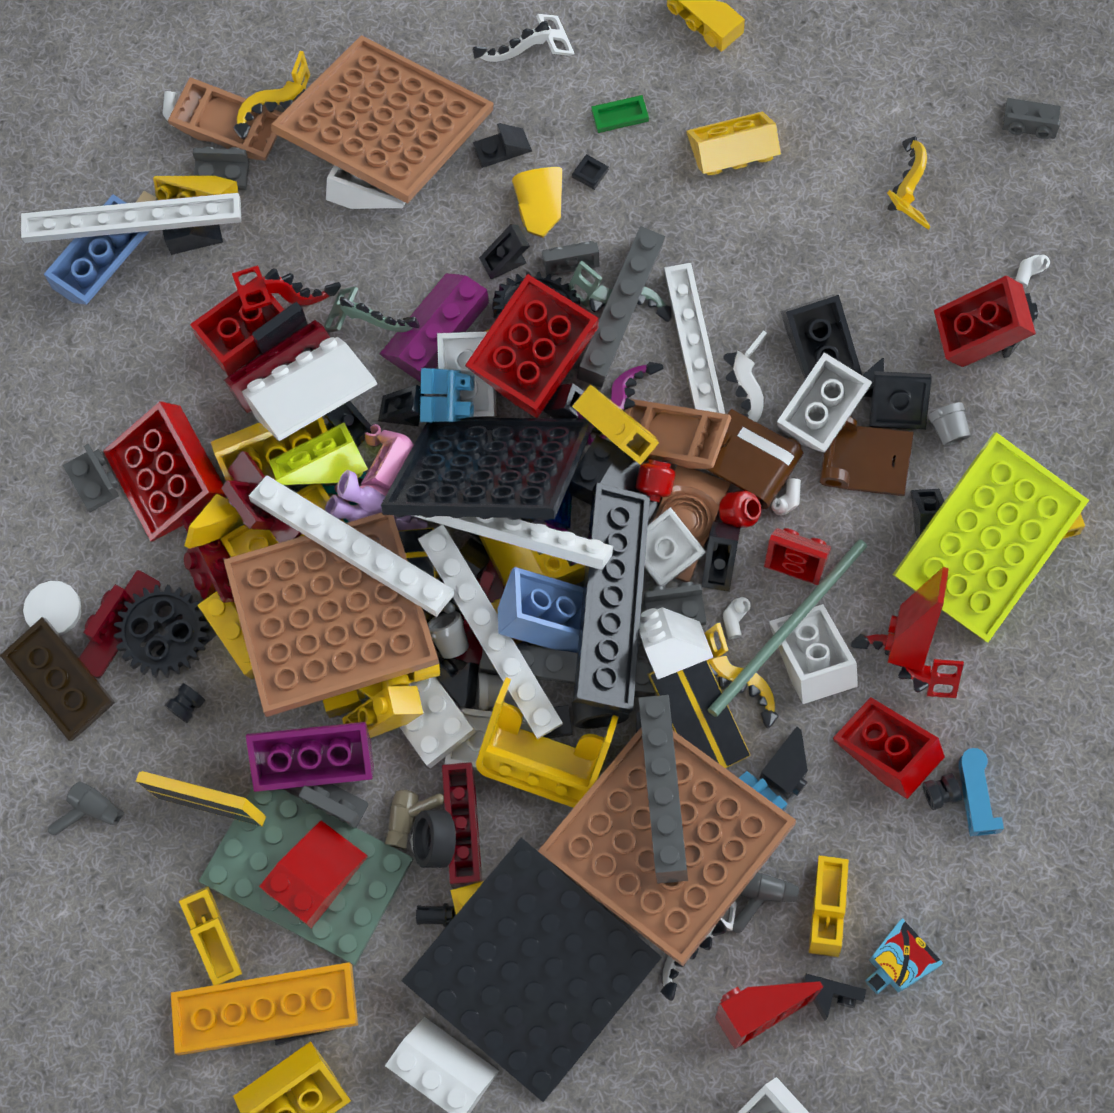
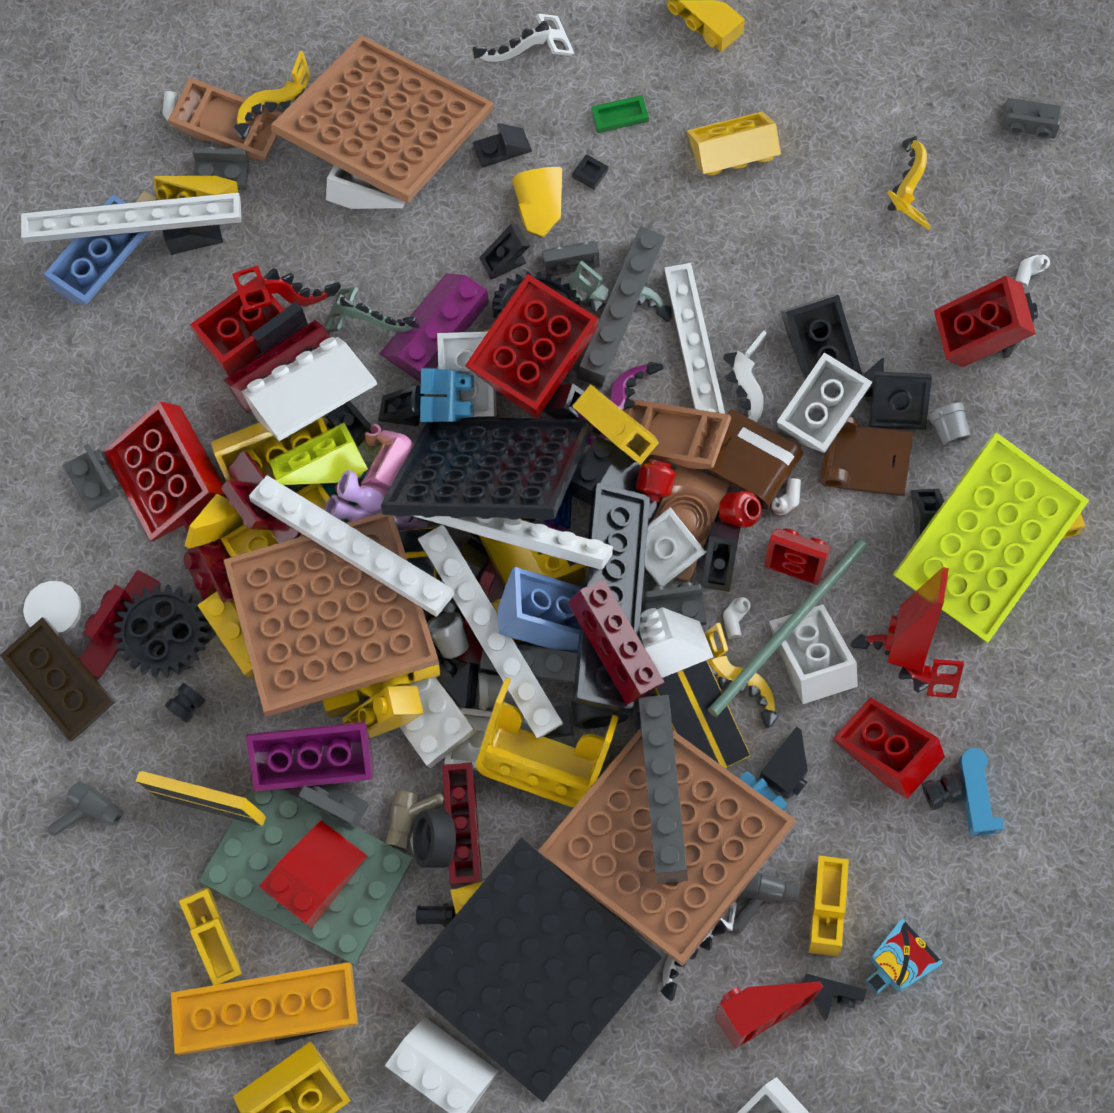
none -> dark red brick [568,579,664,705]

